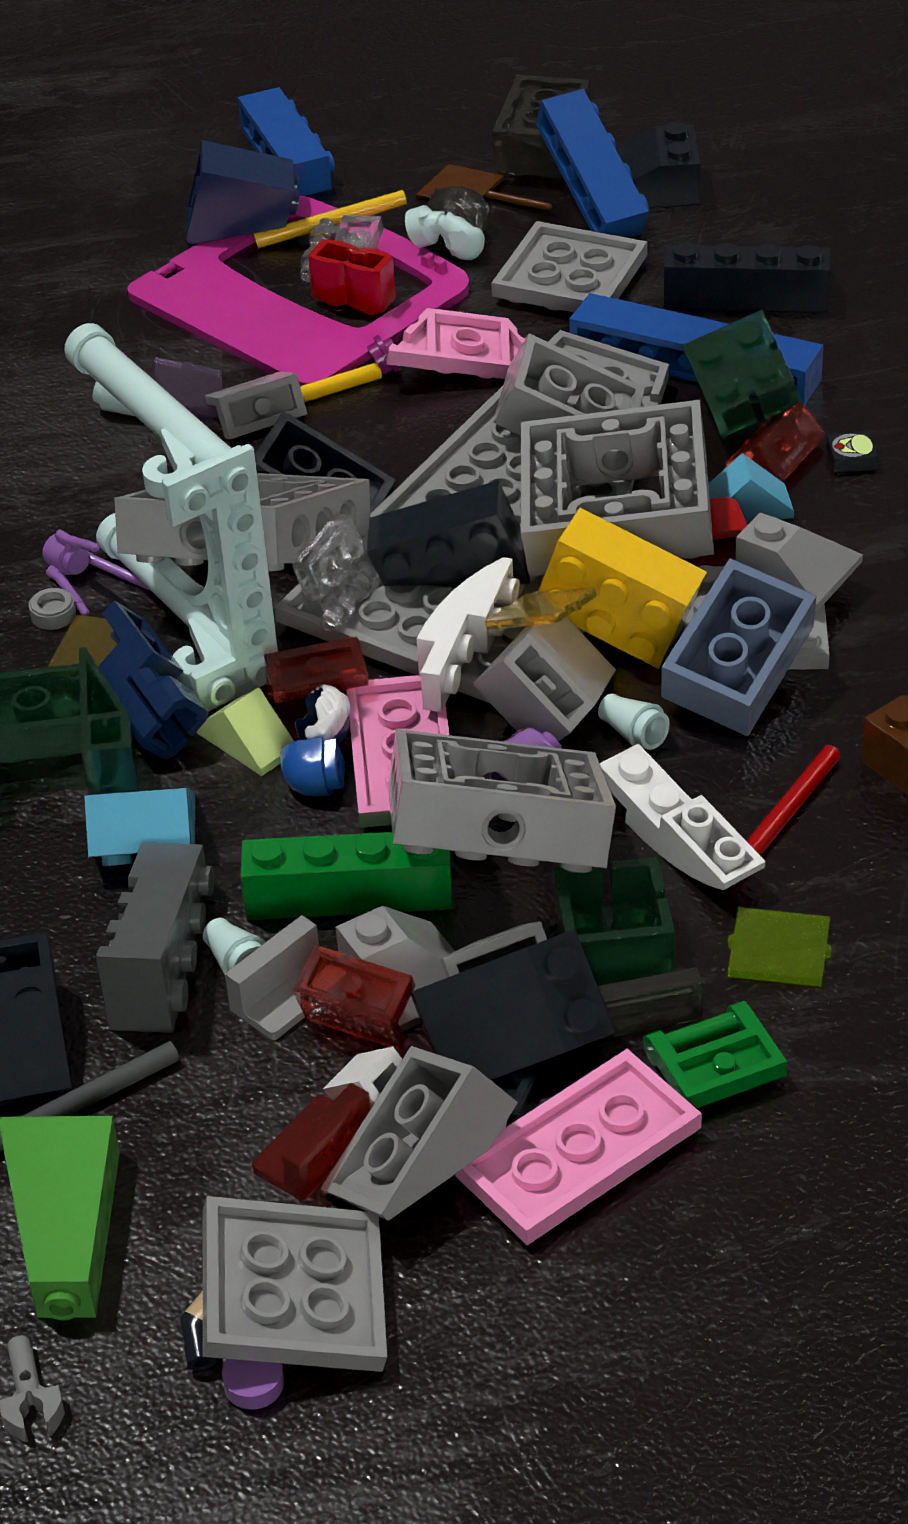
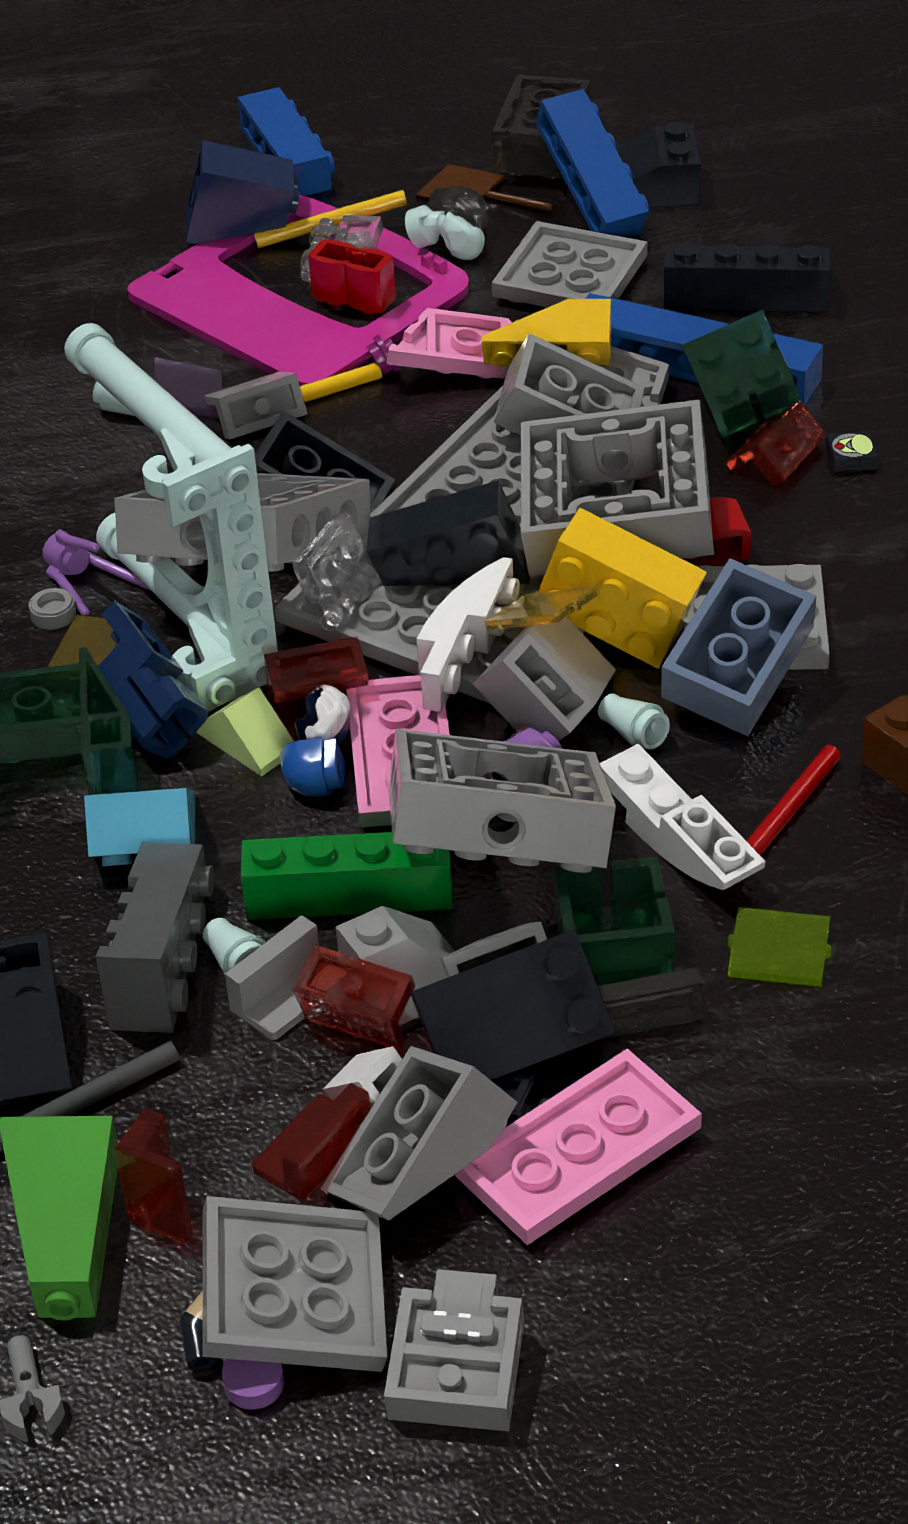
green plate [643,1001,787,1109] -> none
medium azure slope [709,453,794,523] -> none
light grey slope [735,513,863,612] -> none
none -> clear red panel [114,1108,193,1244]
none -> light grey piece [384,1269,524,1431]
none -> yellow slope [481,299,612,367]

